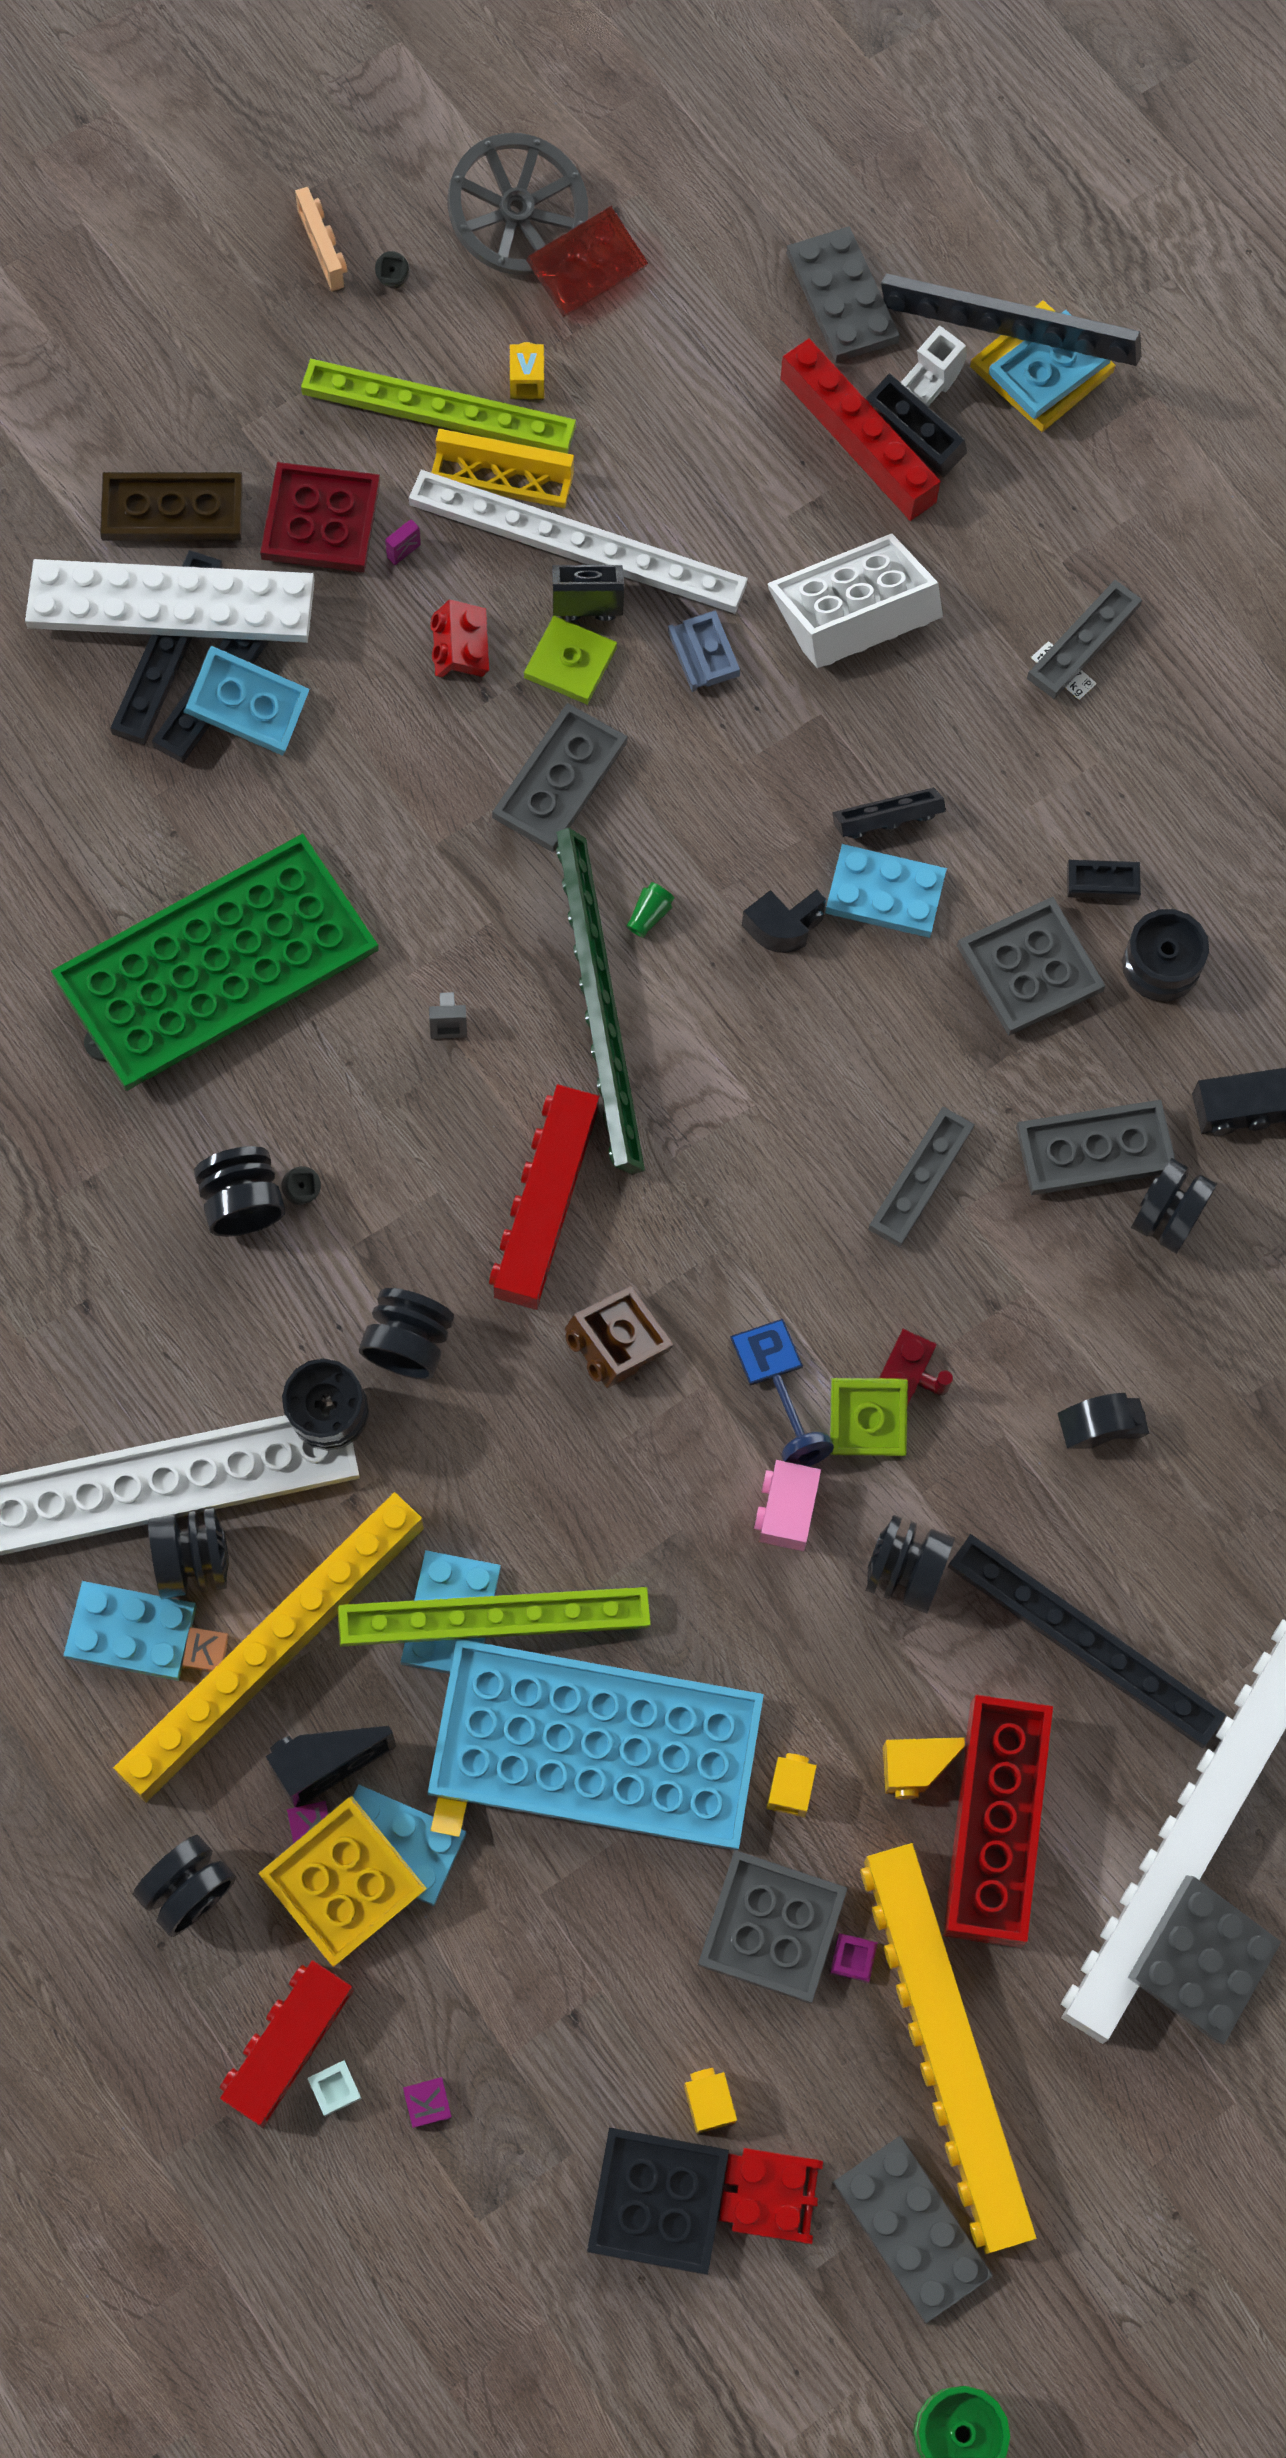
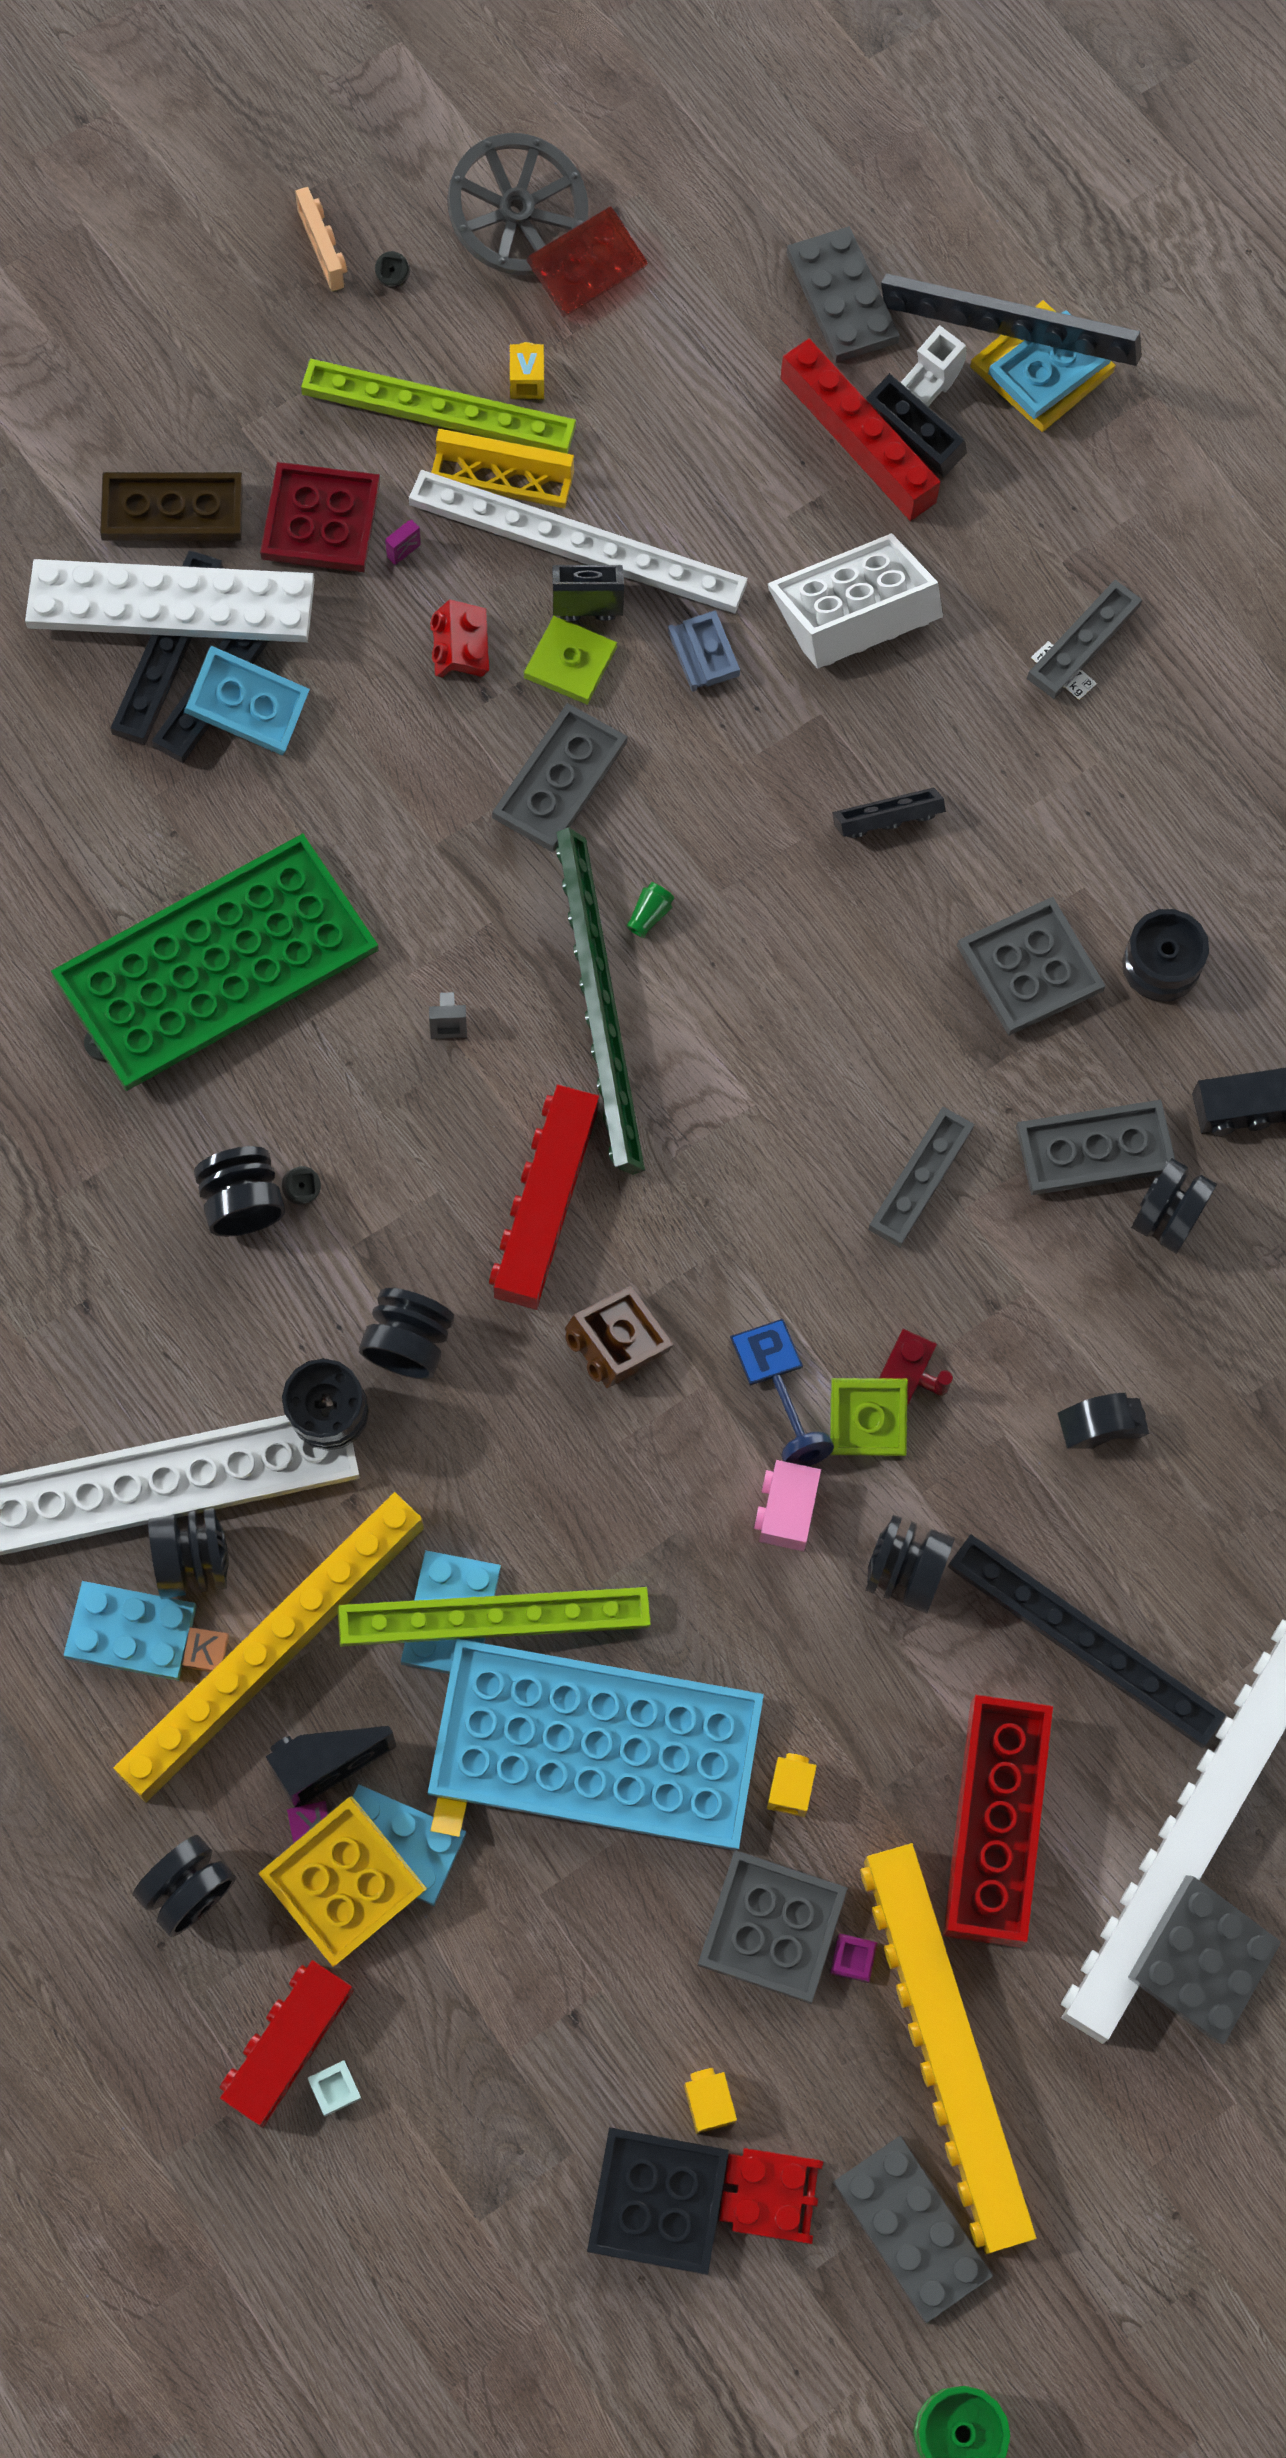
magenta tile [403,2077,452,2129] -> none
black brick [742,889,826,953] -> none
medium azure plate [825,844,947,938] -> none
yellow slope [883,1738,965,1800] -> none
black plate [1067,859,1141,900] -> none

